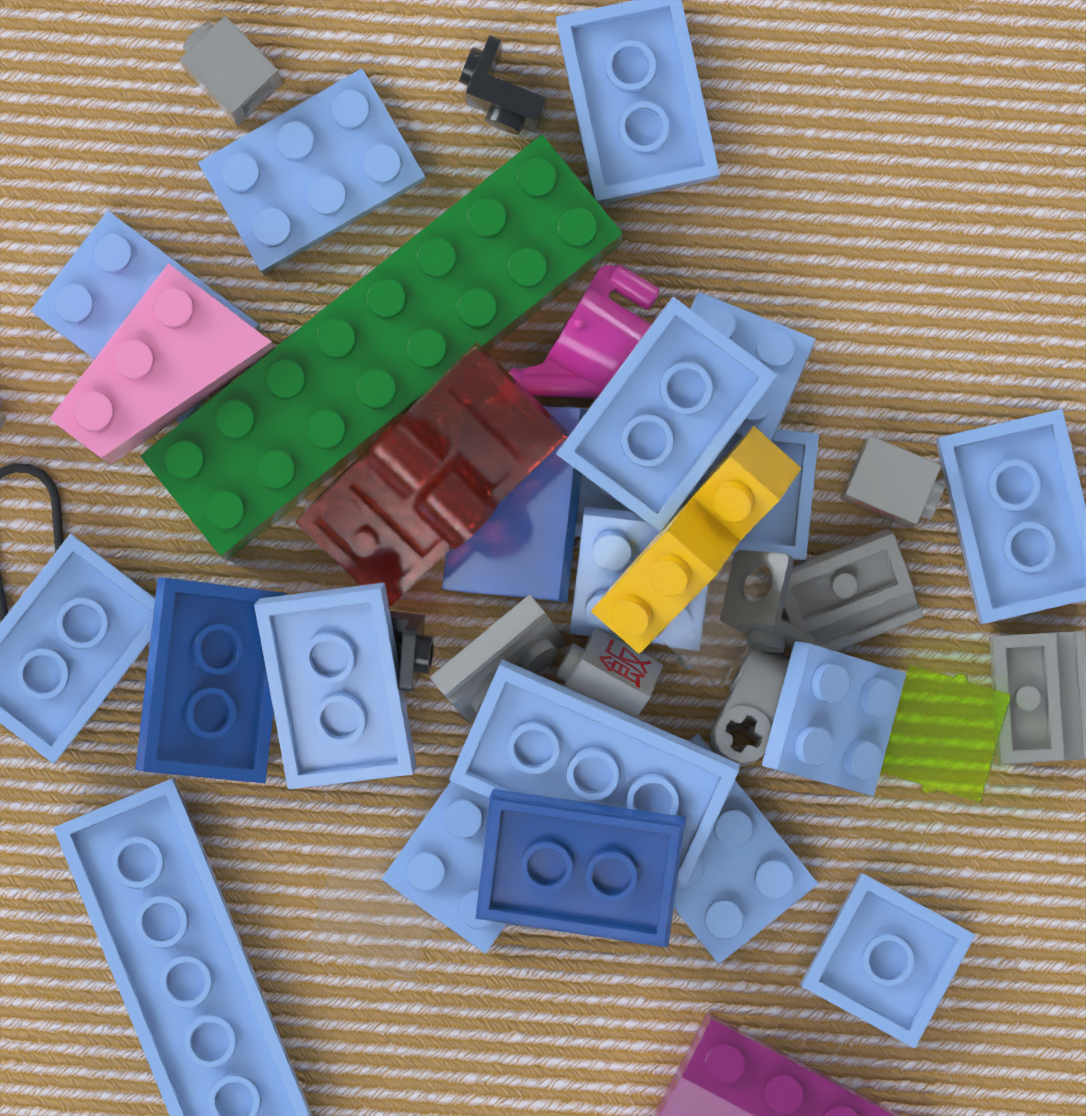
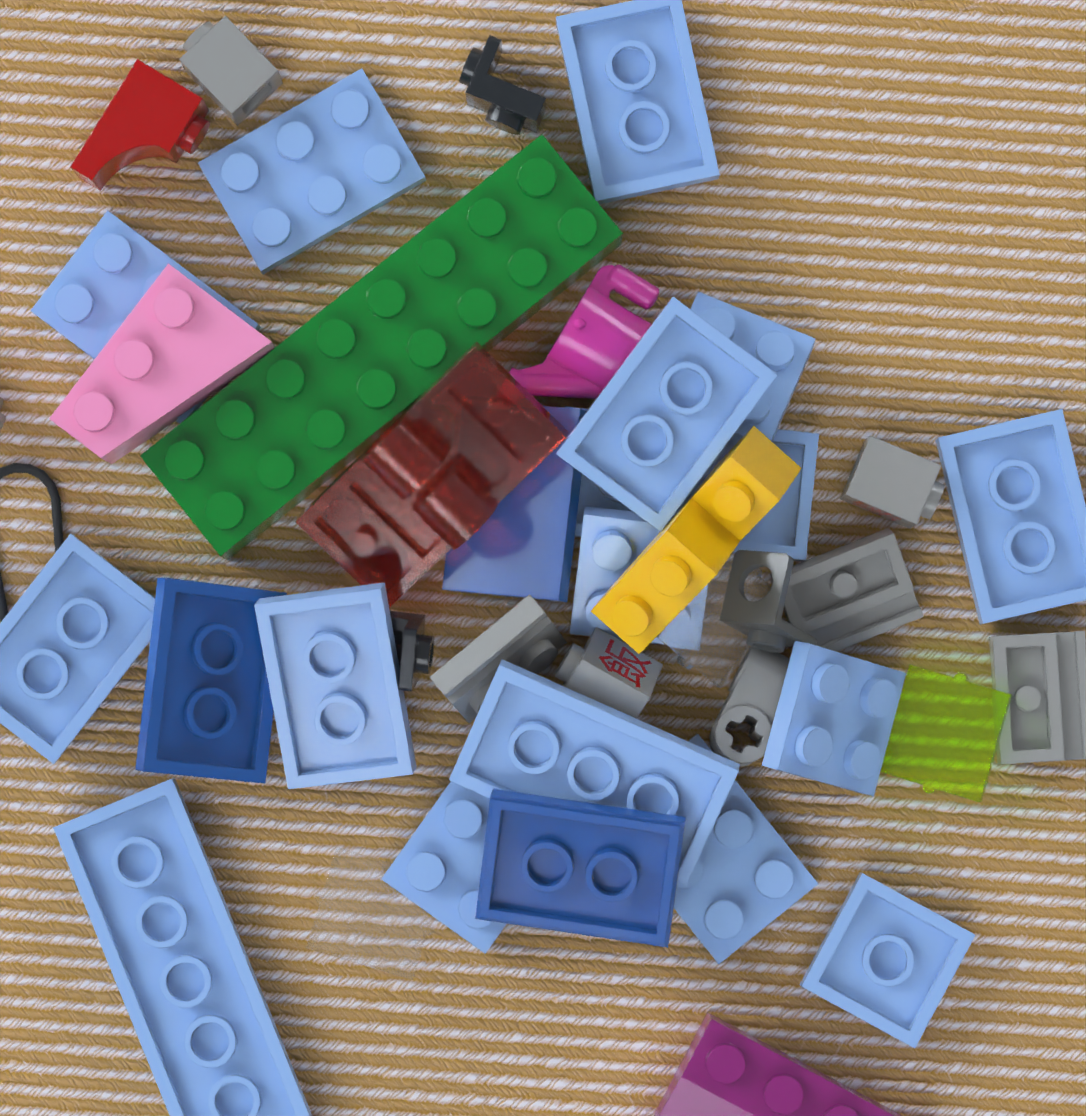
none -> red arch [70,59,210,191]

